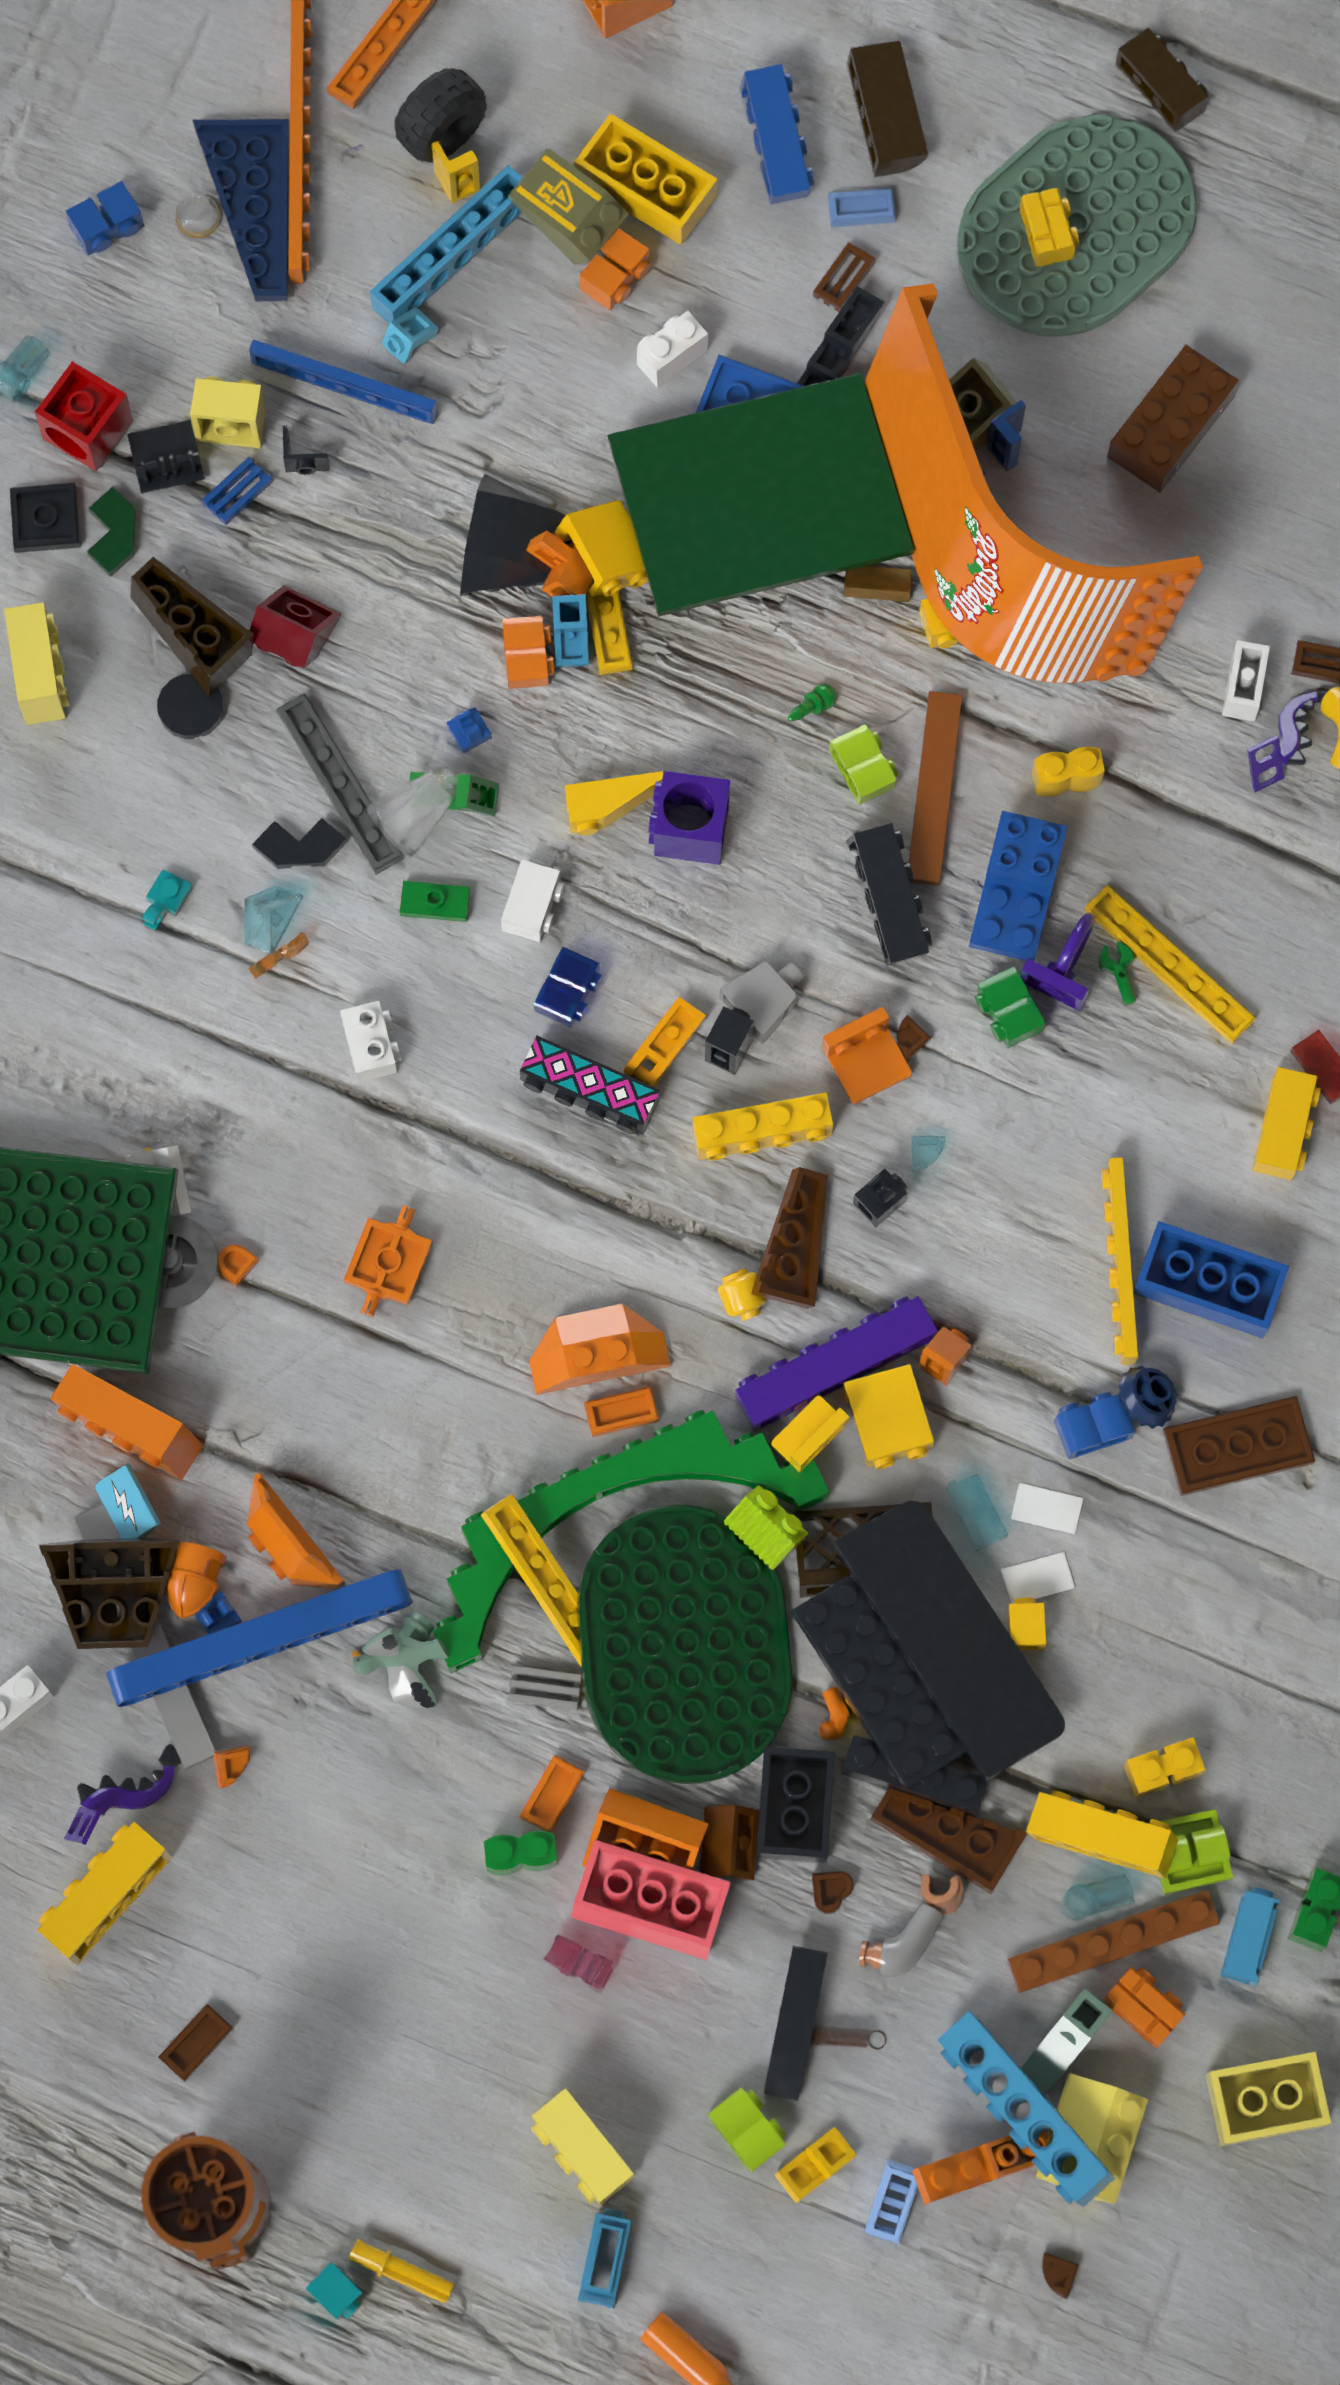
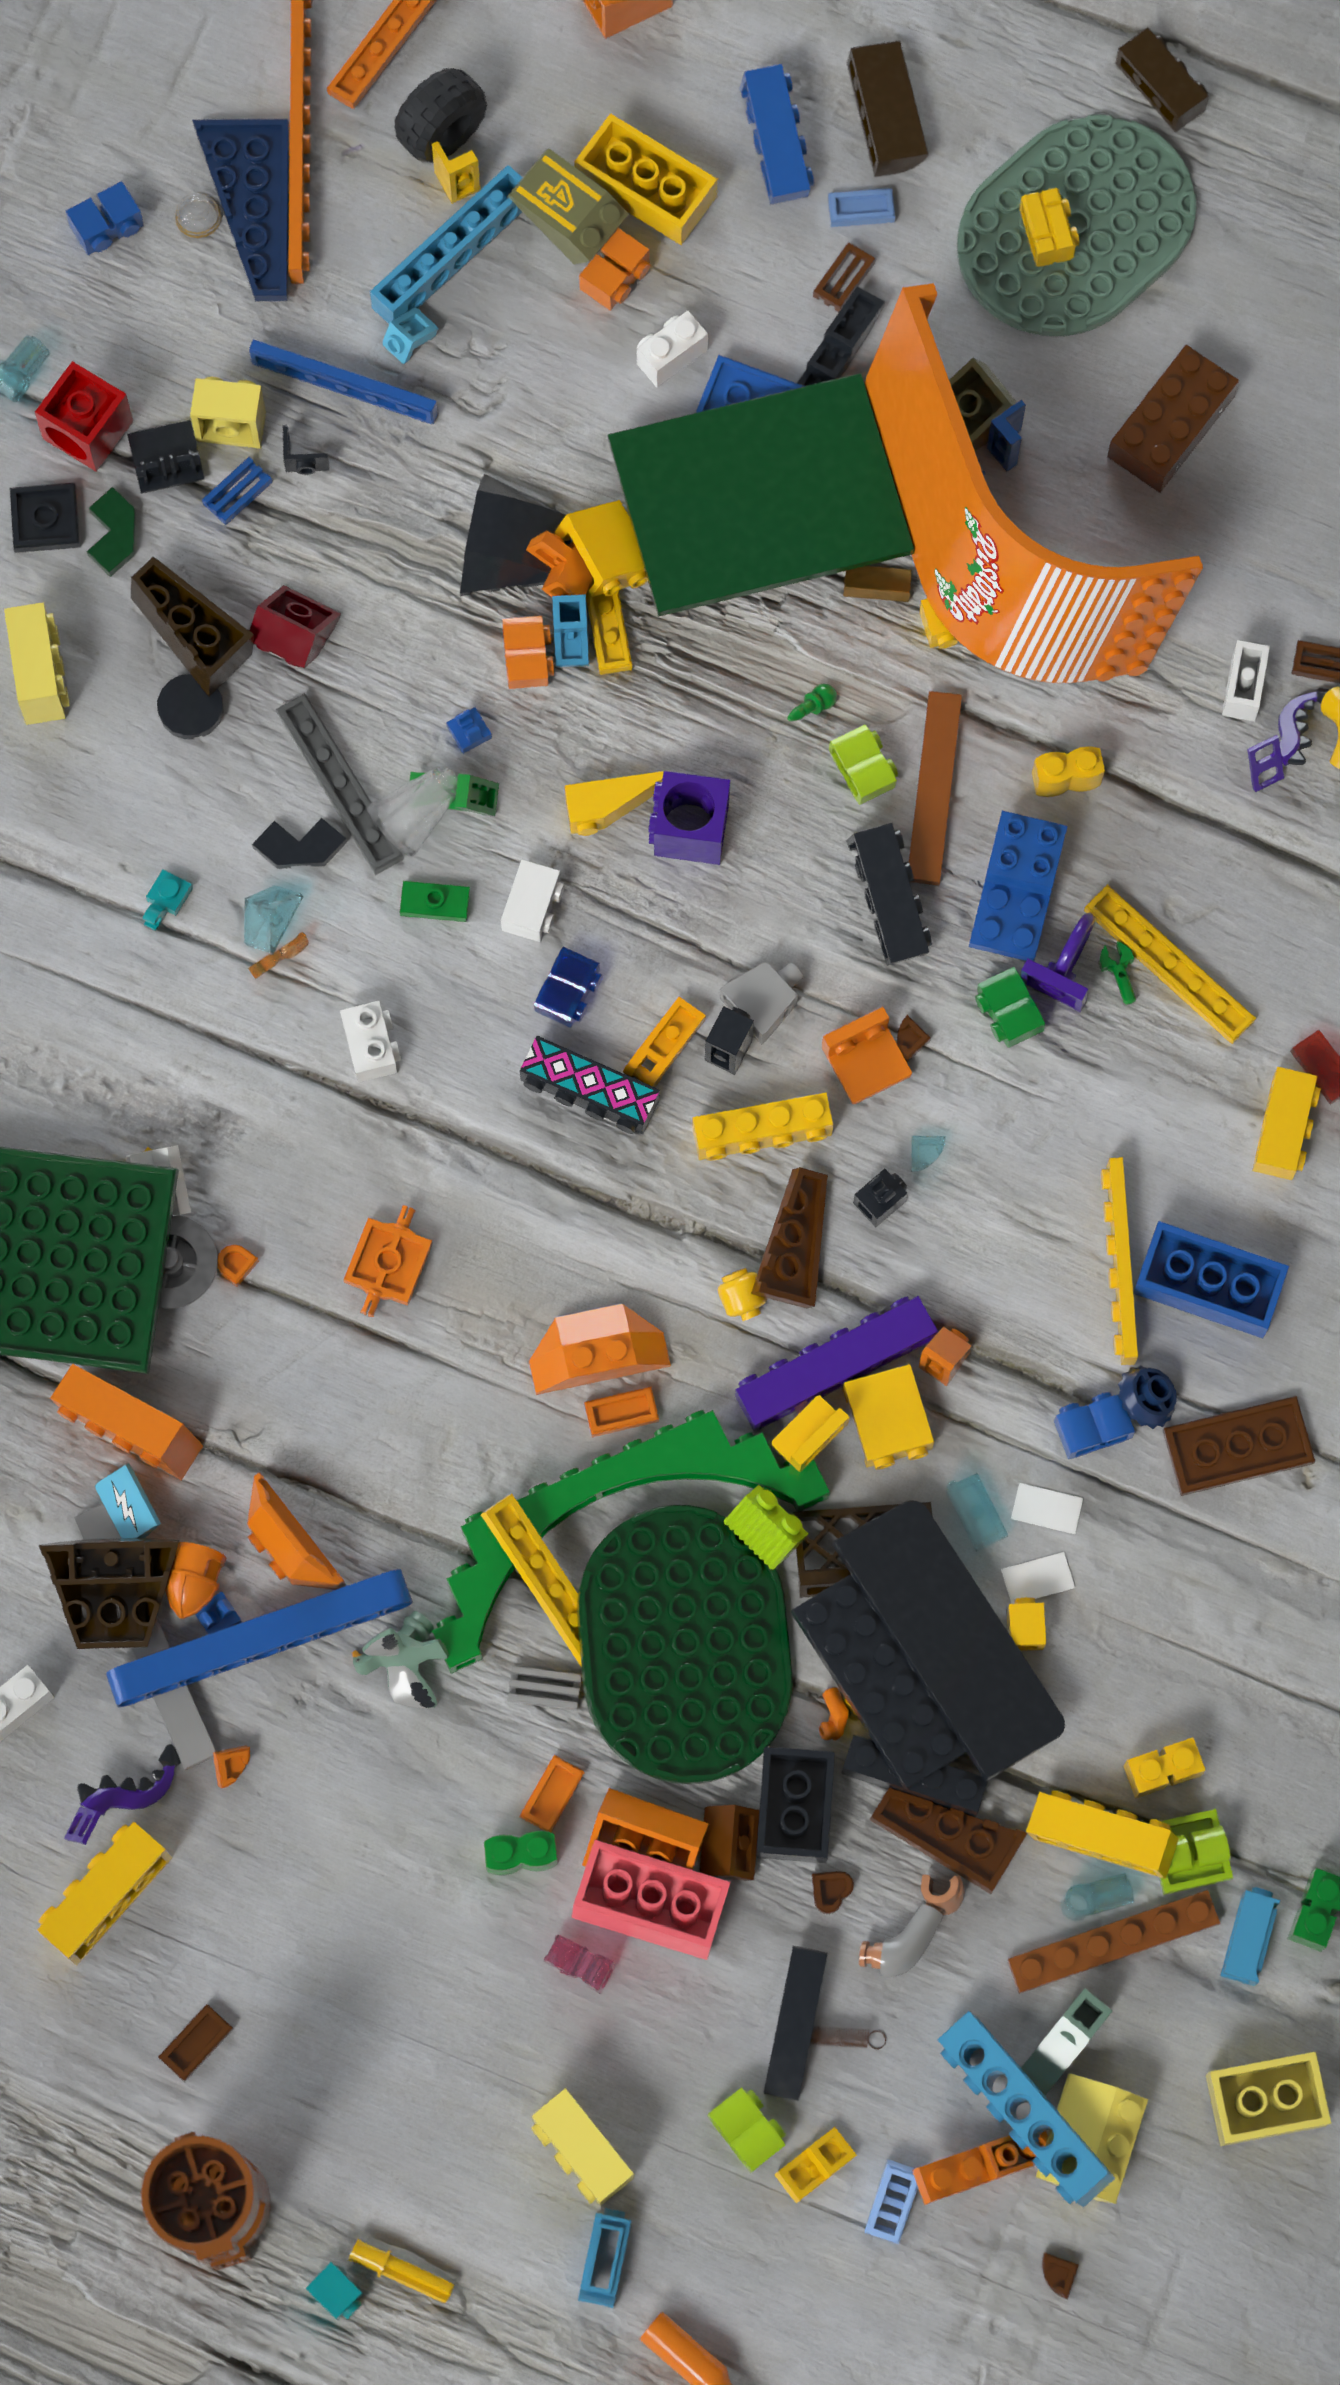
orange brick [1102,1966,1186,2049] -> none

